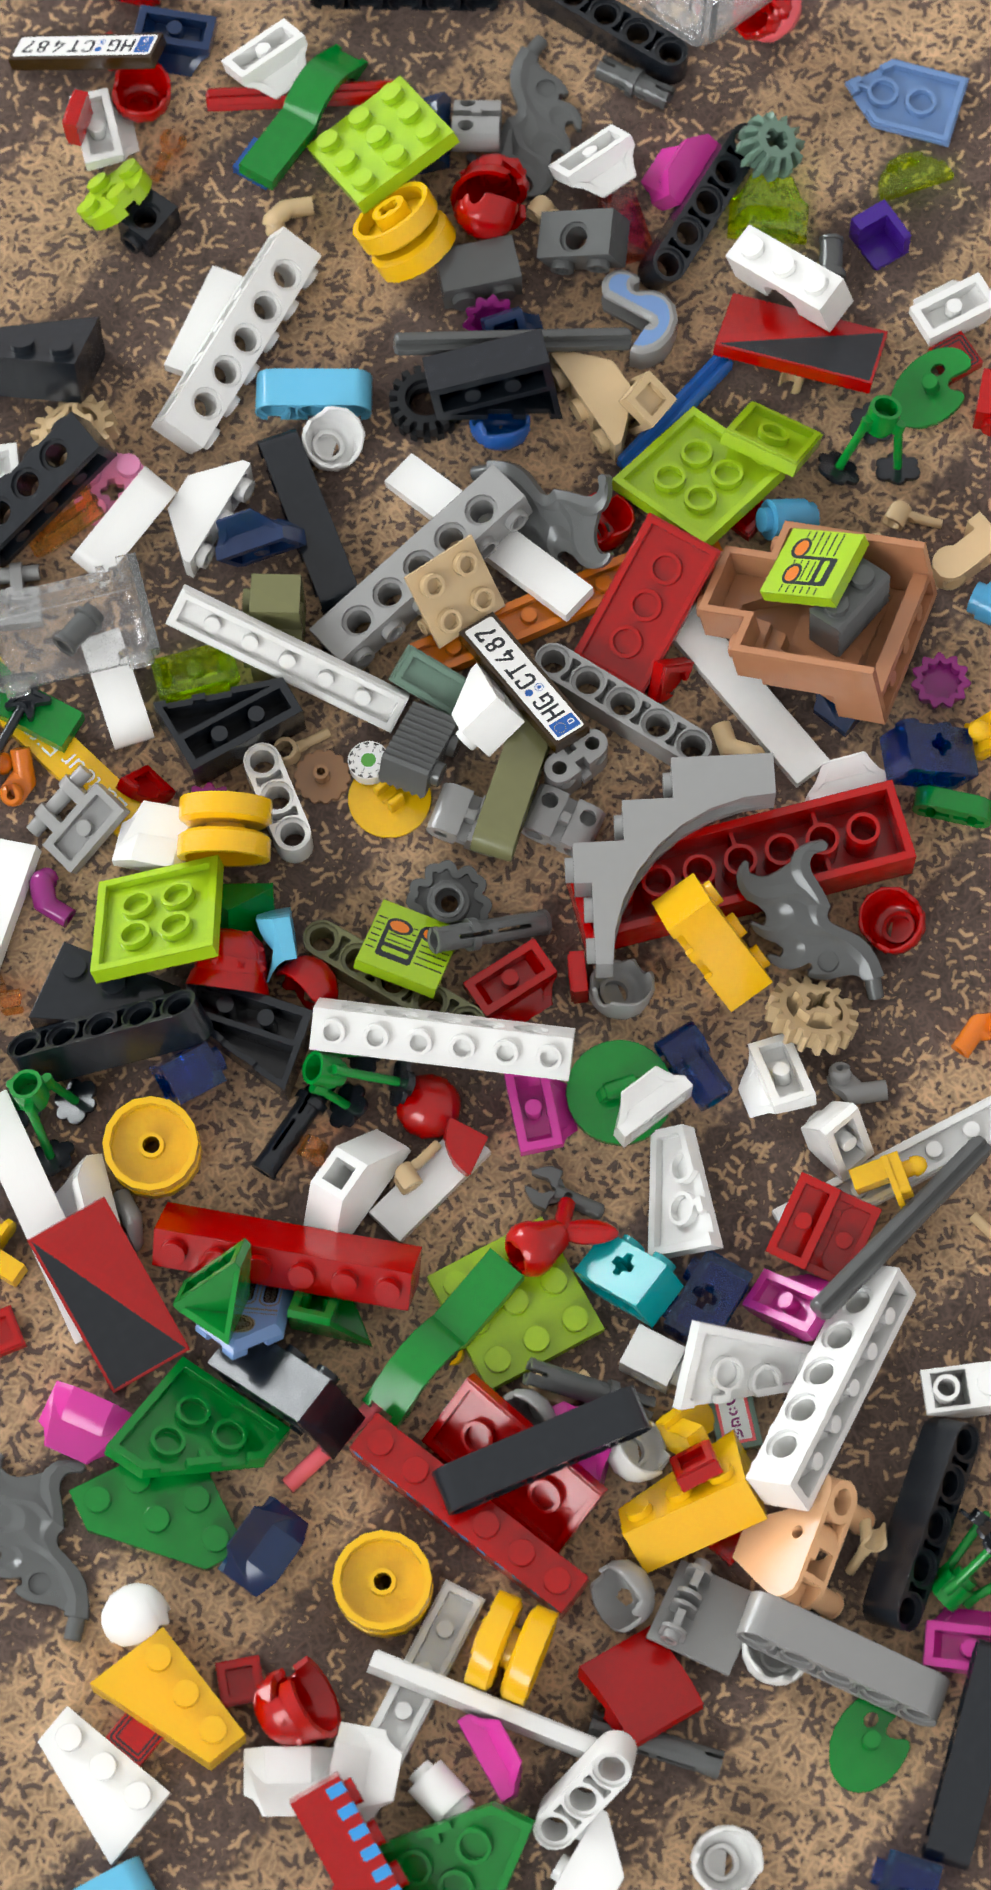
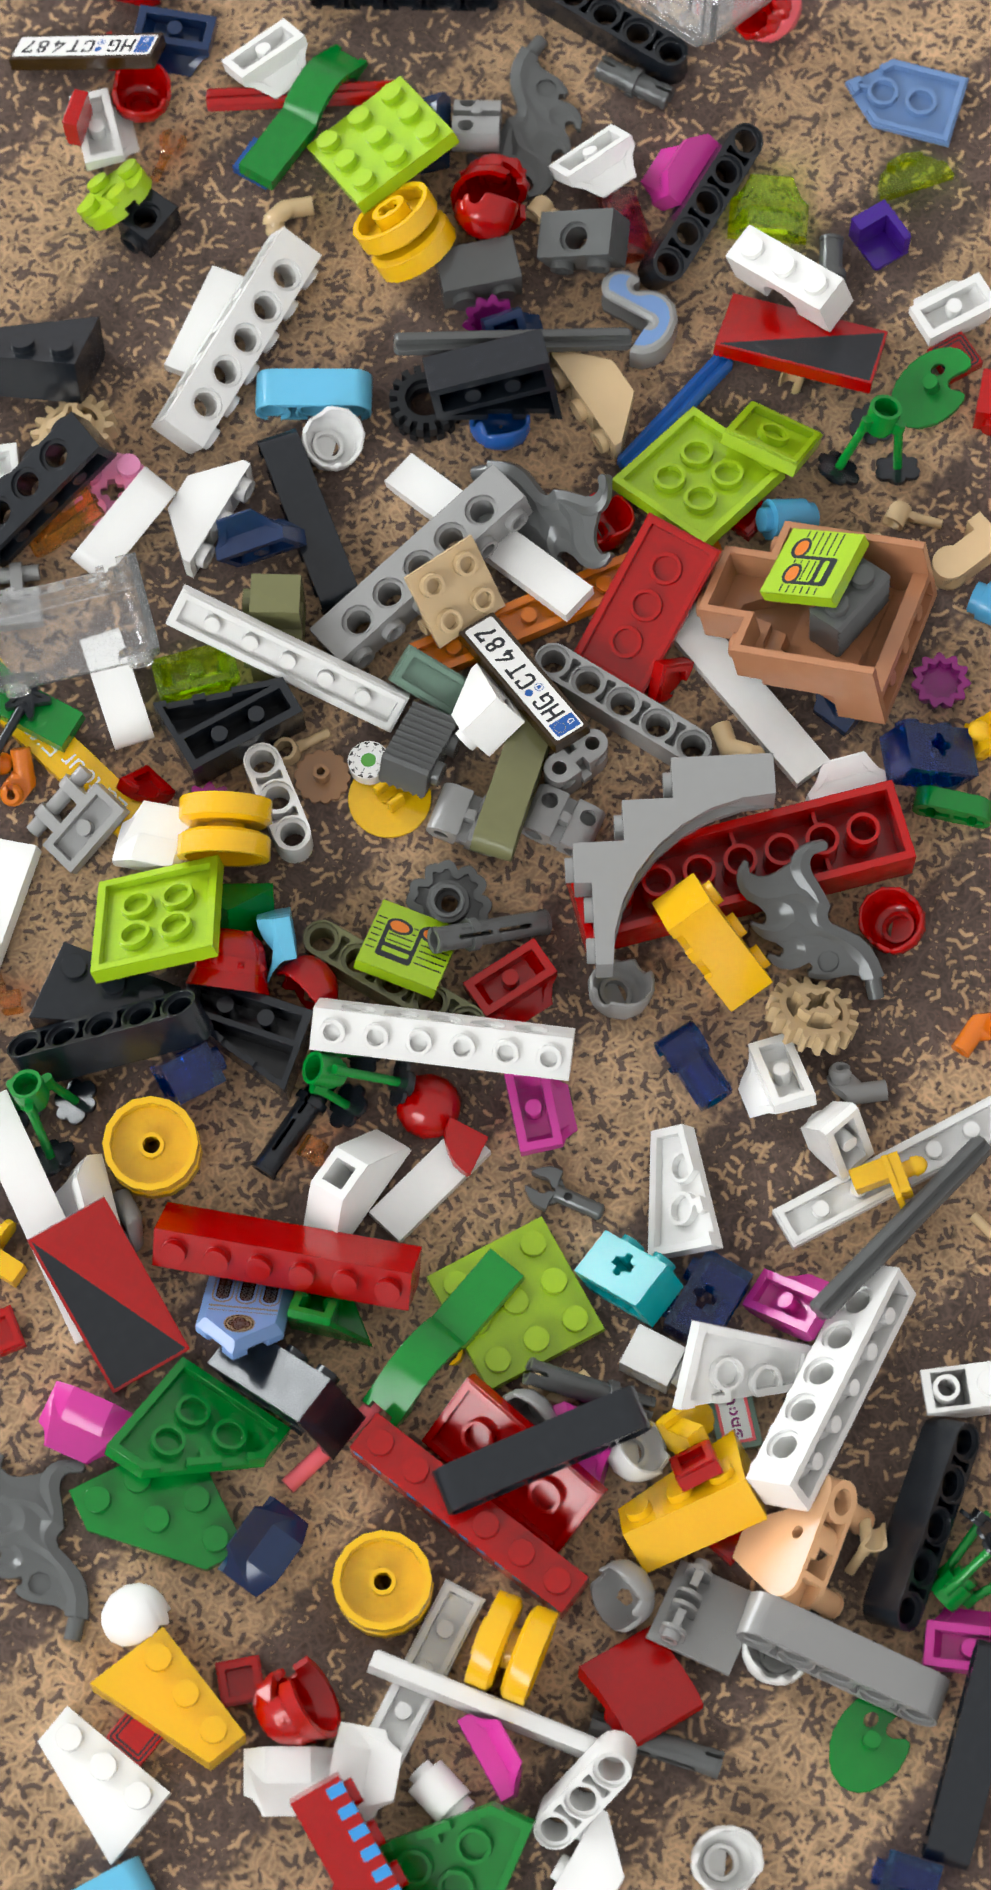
magenta arm [29,867,76,928] -> none
dark grey pin [53,603,104,656] -> none
green slope [173,1238,251,1345] -> none
tan hand [394,1140,442,1195] -> none
red piece [505,1197,619,1277] -> none
green shield [566,1040,670,1146] -> none
red tile [567,950,589,1004] -> none
white slope [613,1066,693,1148] -> none
tan panel [618,370,677,435] -> none
sand green gear [735,110,805,183] -> none
red slope [765,1172,882,1282] -> none

